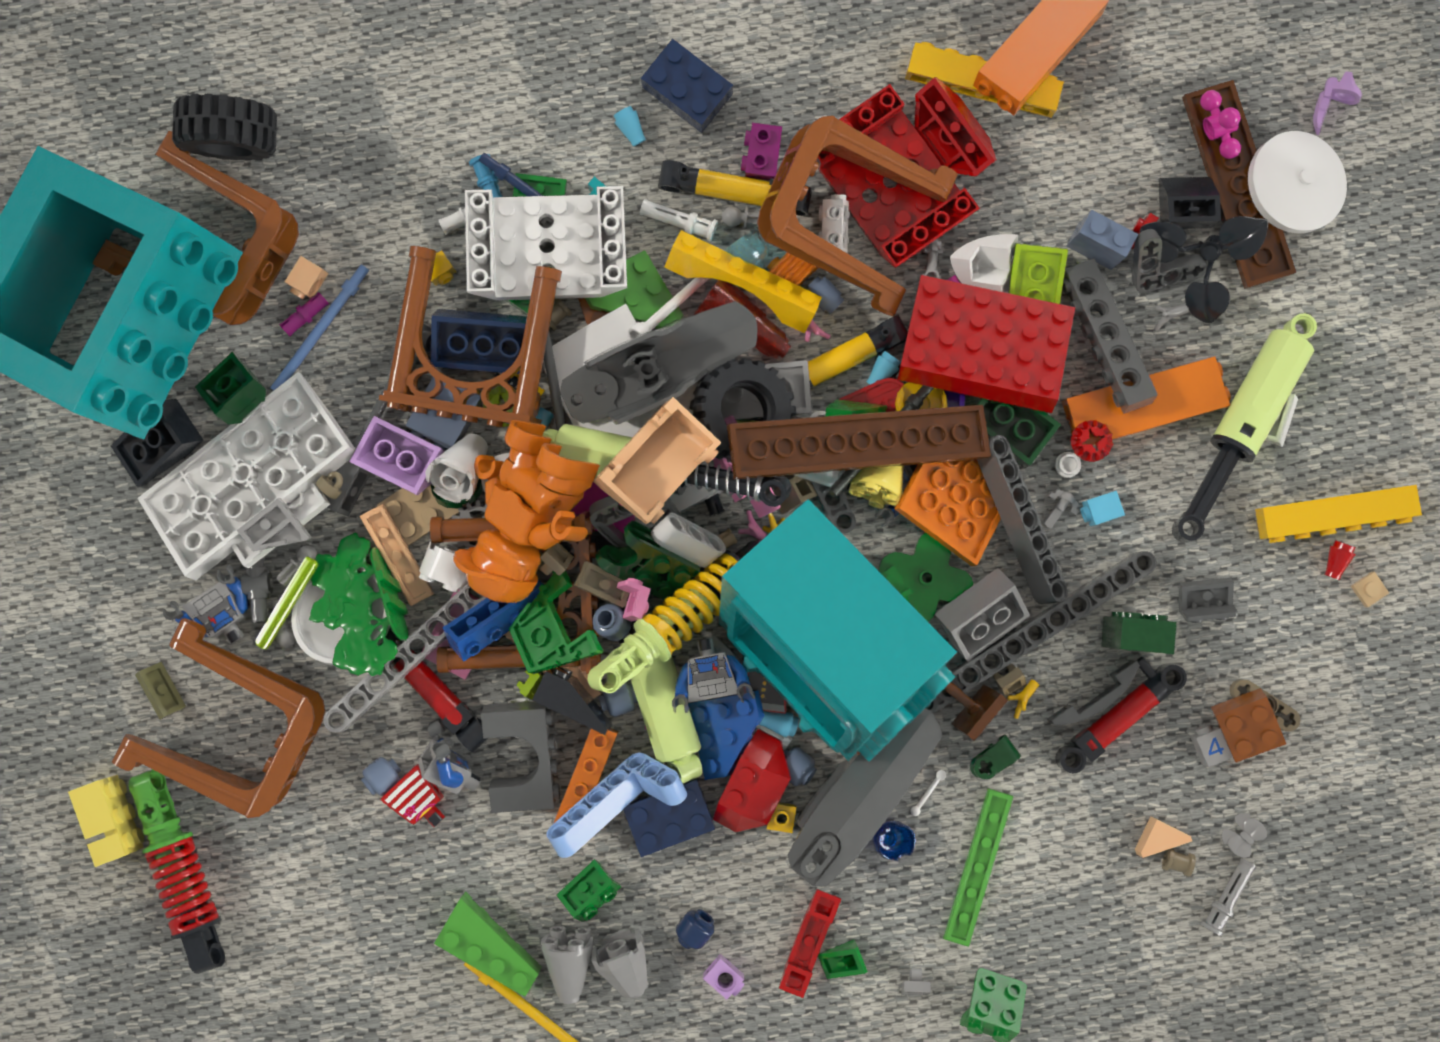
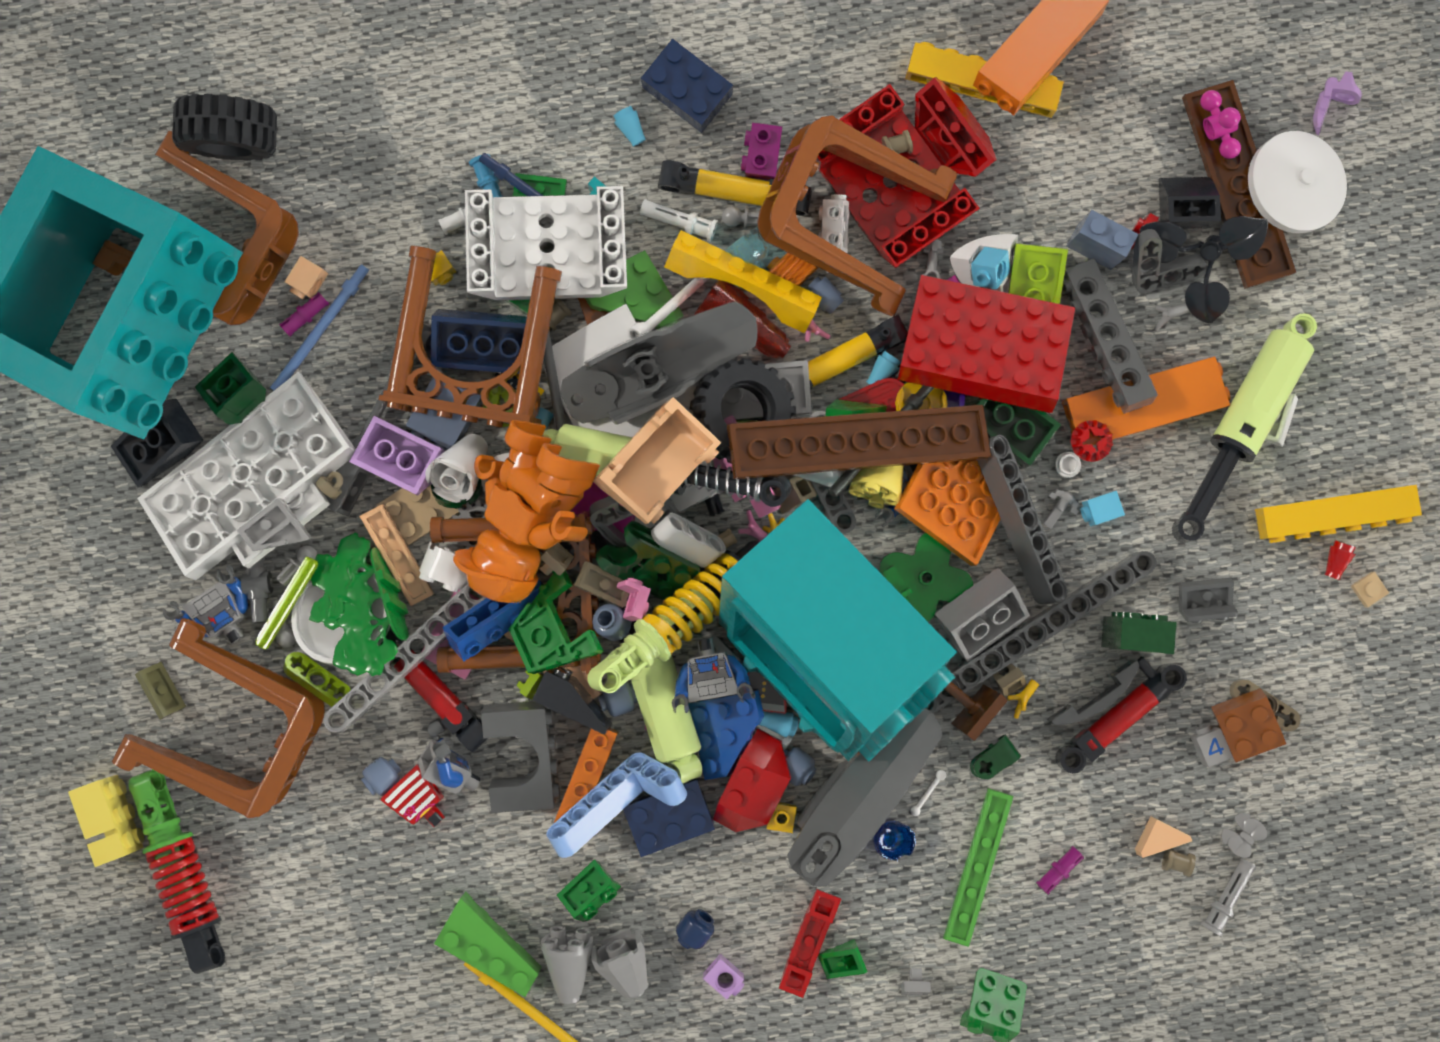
none -> lime beam [283,652,351,707]
none -> dark tan bush [881,130,913,154]
none -> medium azure brick [971,247,1010,289]
none -> magenta pin [1036,846,1084,895]

